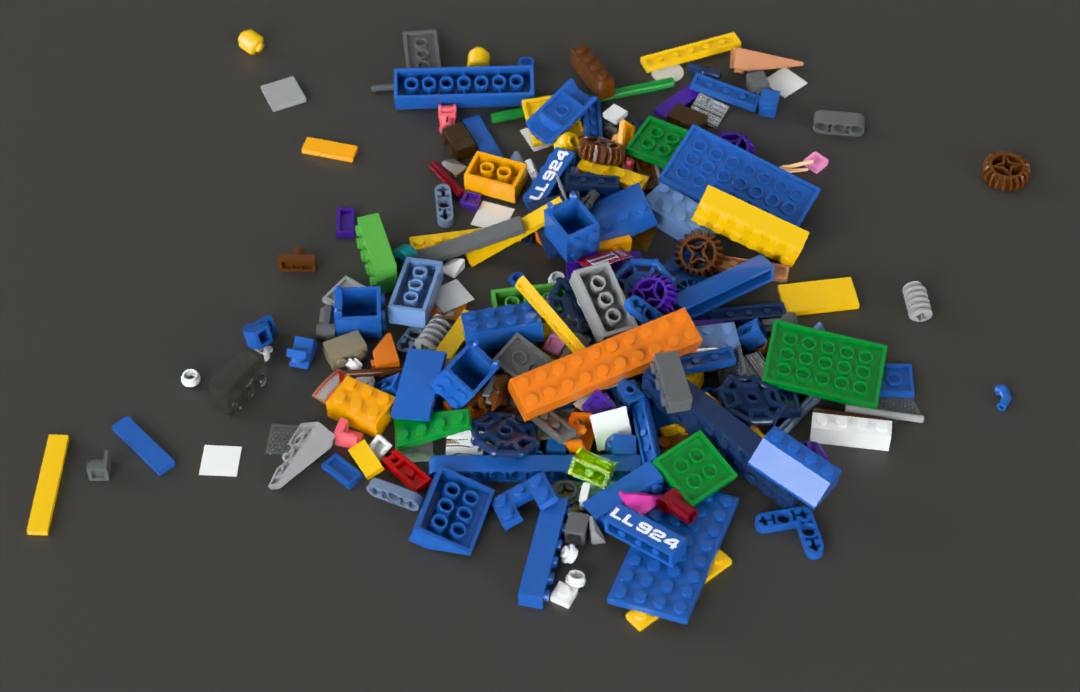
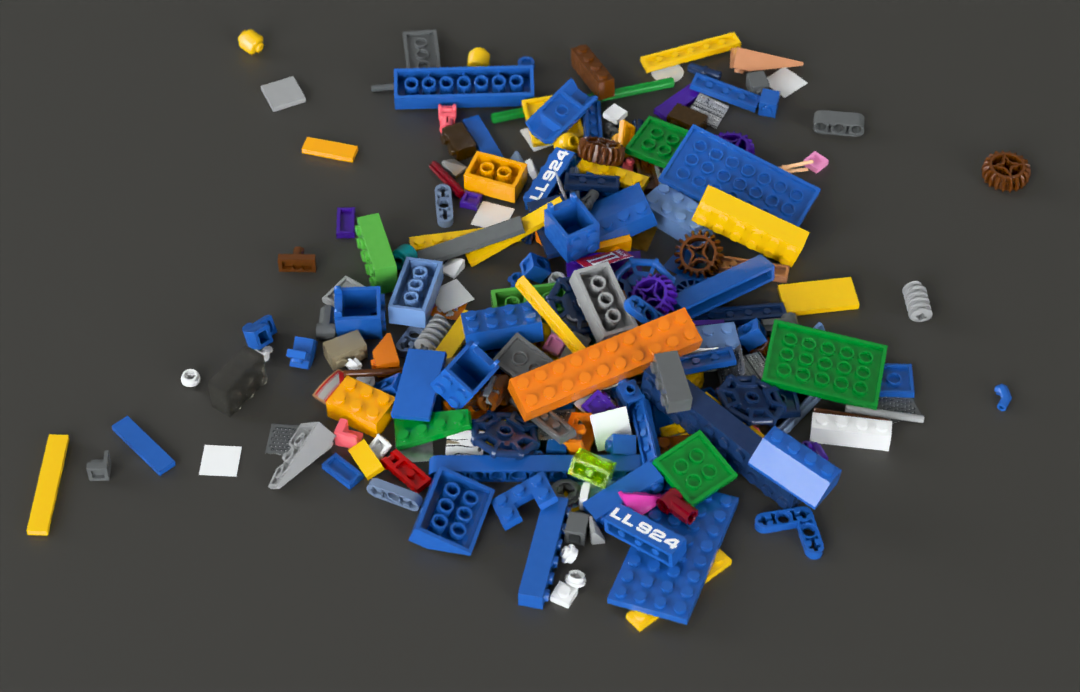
none -> blue brick [520,252,551,284]

